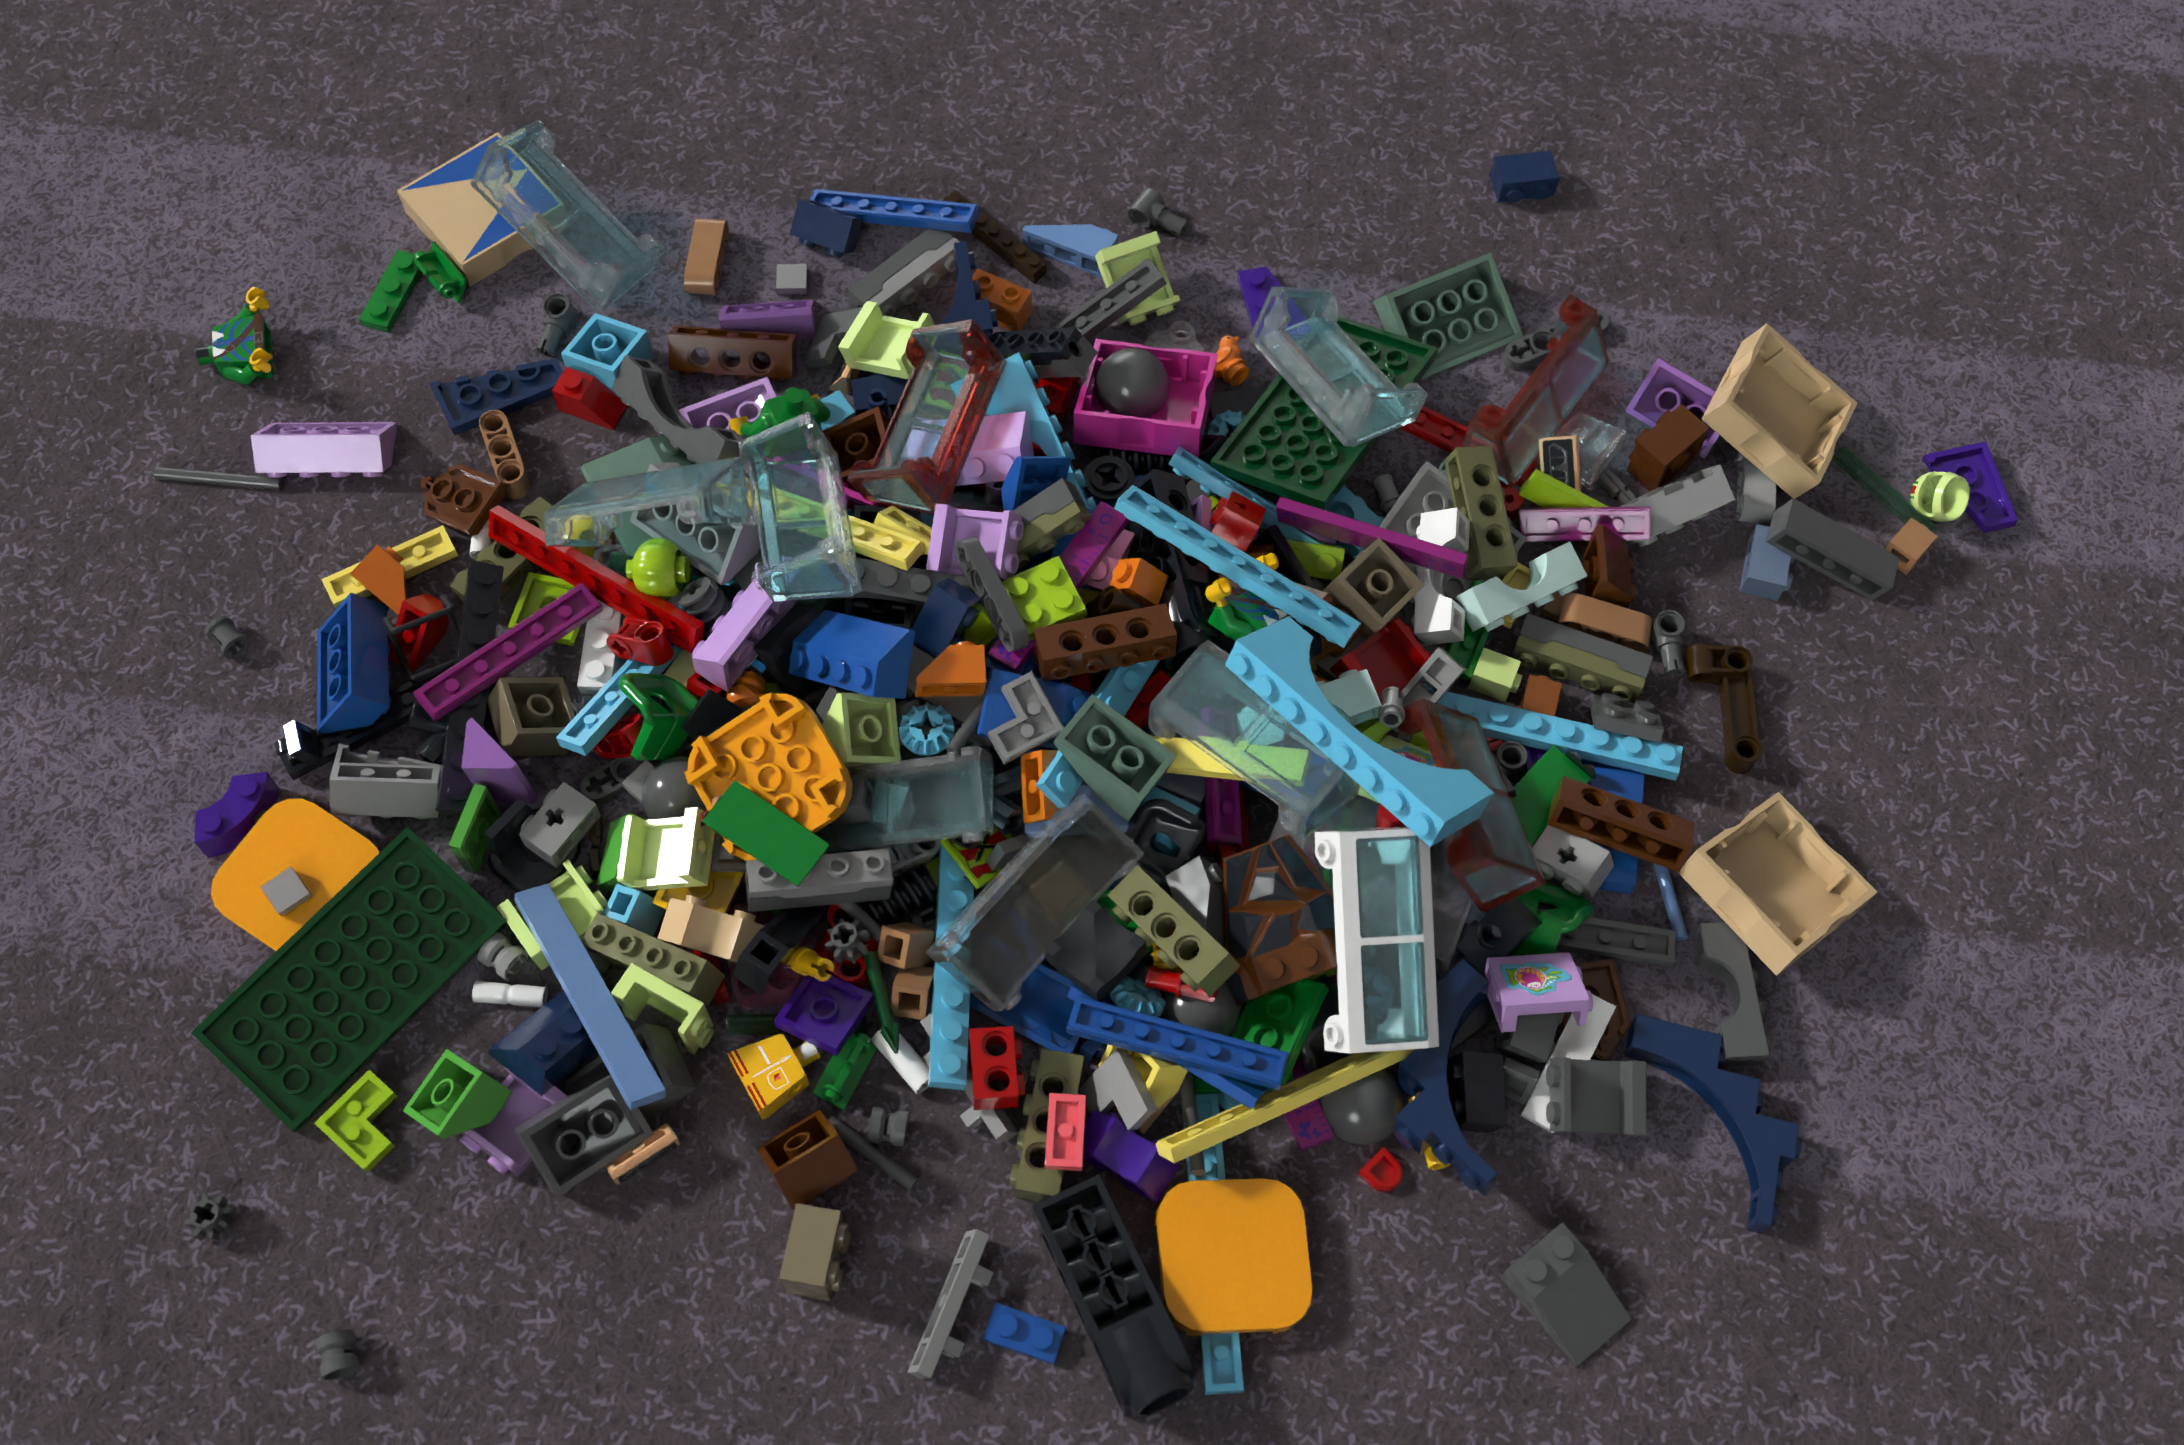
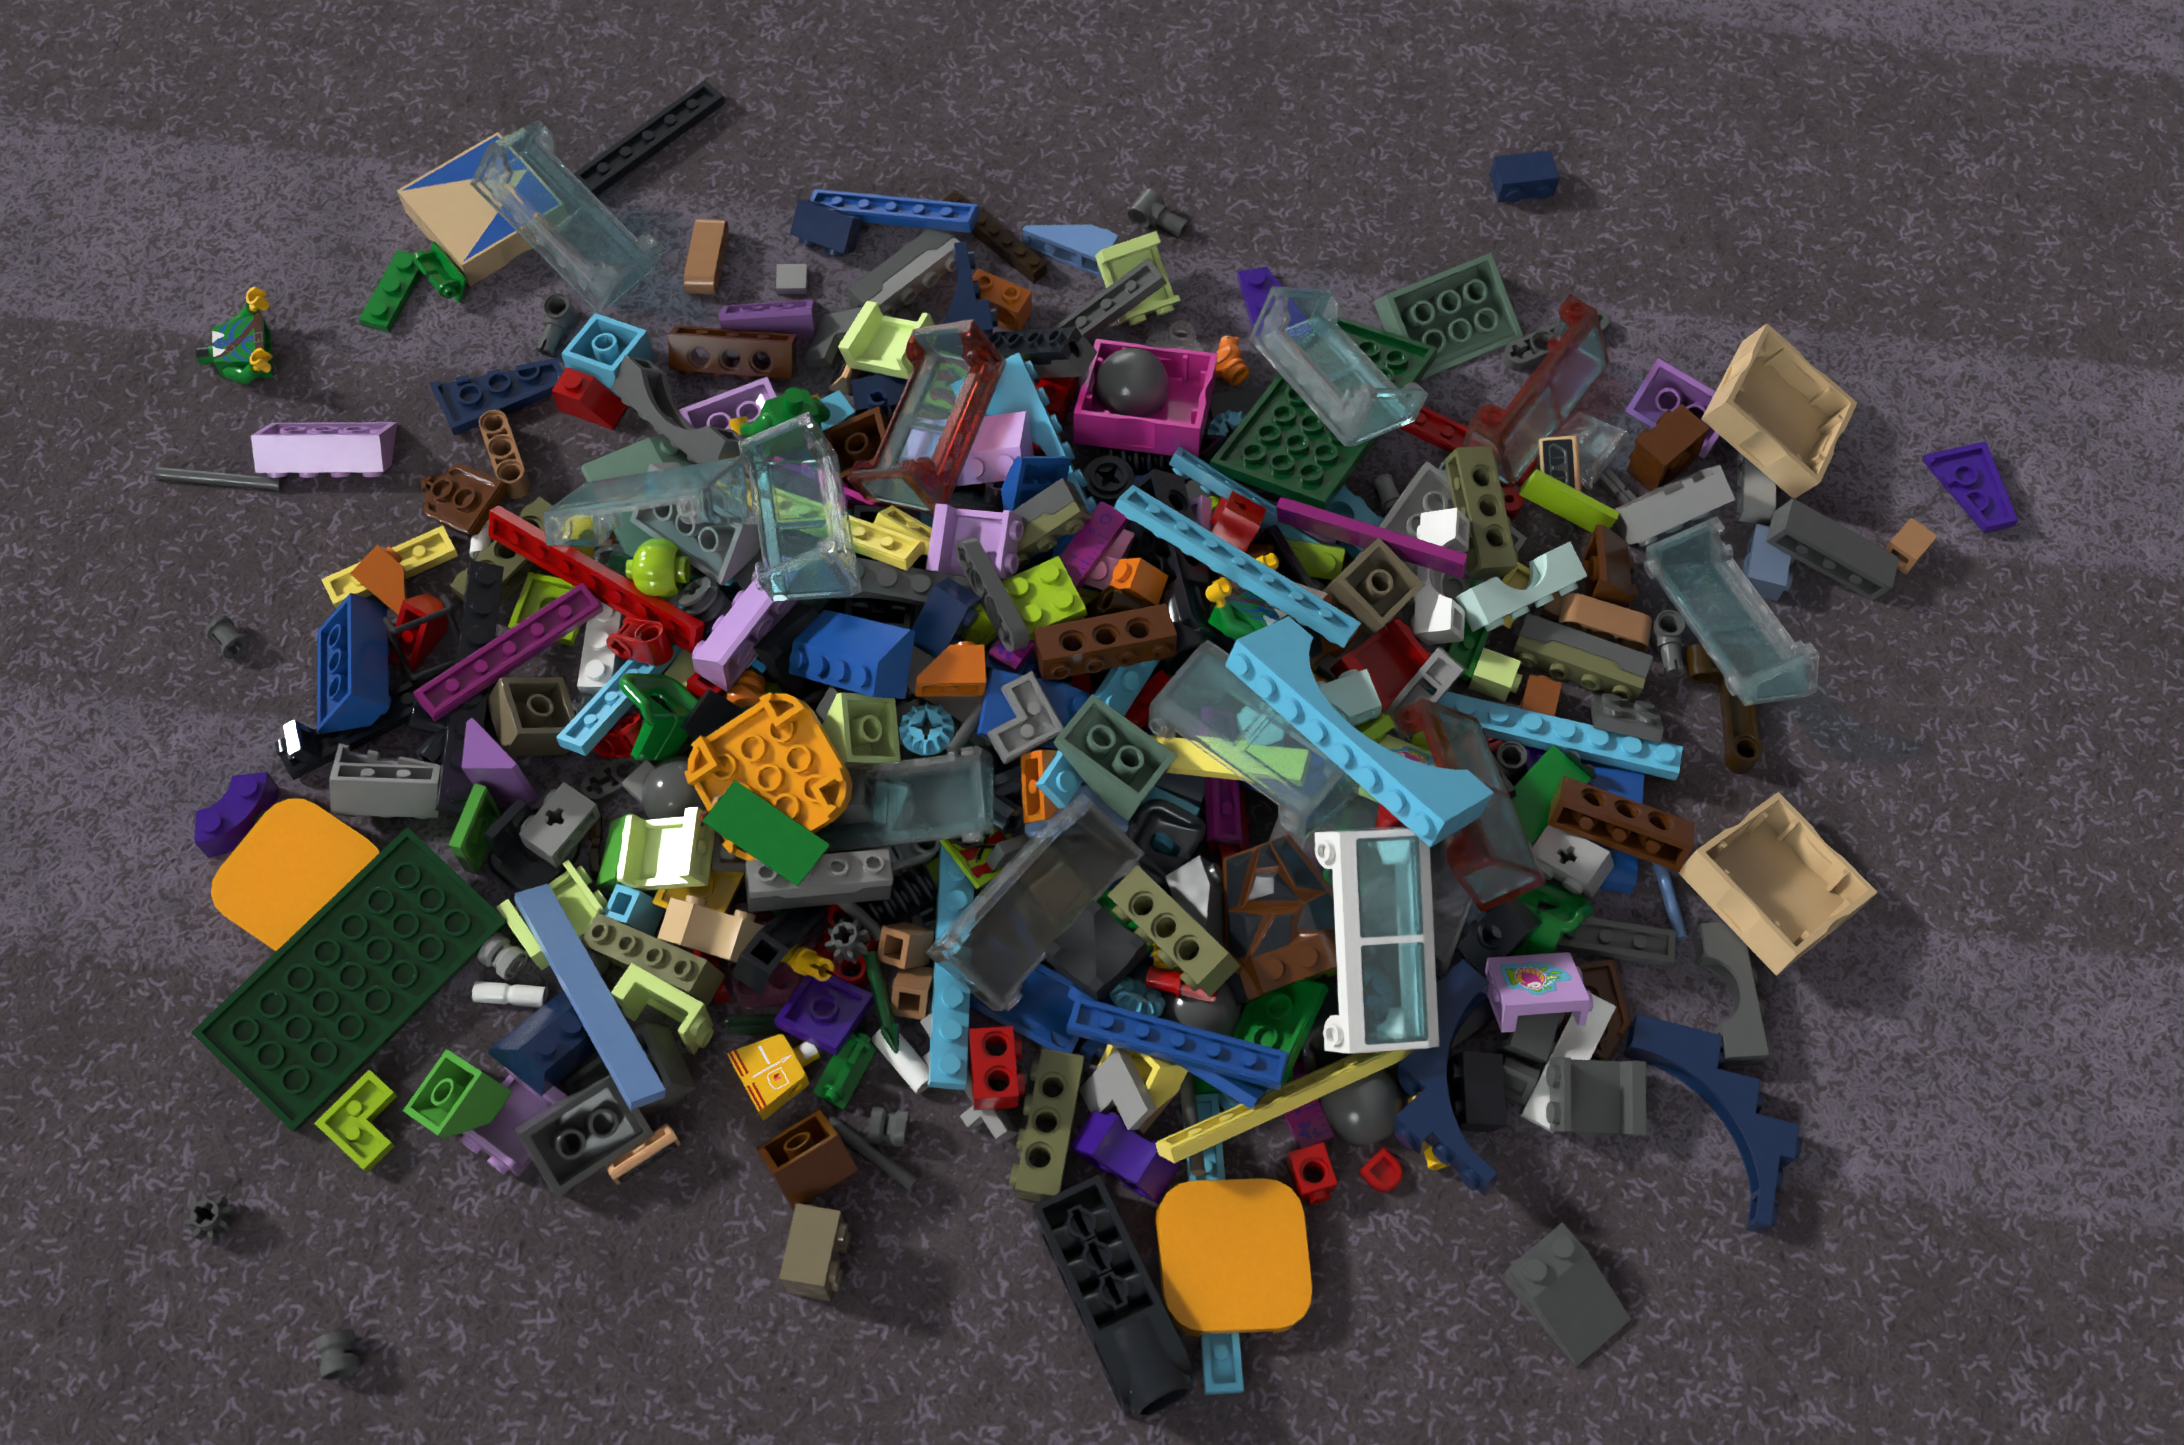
light grey tile [260,867,313,917] -> none
light grey hinge [907,1229,993,1379] -> none
blue plate [983,1302,1066,1365] -> none
coral plate [1045,1093,1086,1171] -> none
light grey pin [1378,686,1405,728] -> none
tile [1520,506,1651,542] -> none
clear green axle [1832,447,1936,532] -> none
yellowish green helmet [1910,471,1970,522] -> none
none -> black plate [571,80,725,199]
none -> red brick [1286,1142,1338,1204]
none -> windscreen [1644,516,1819,706]

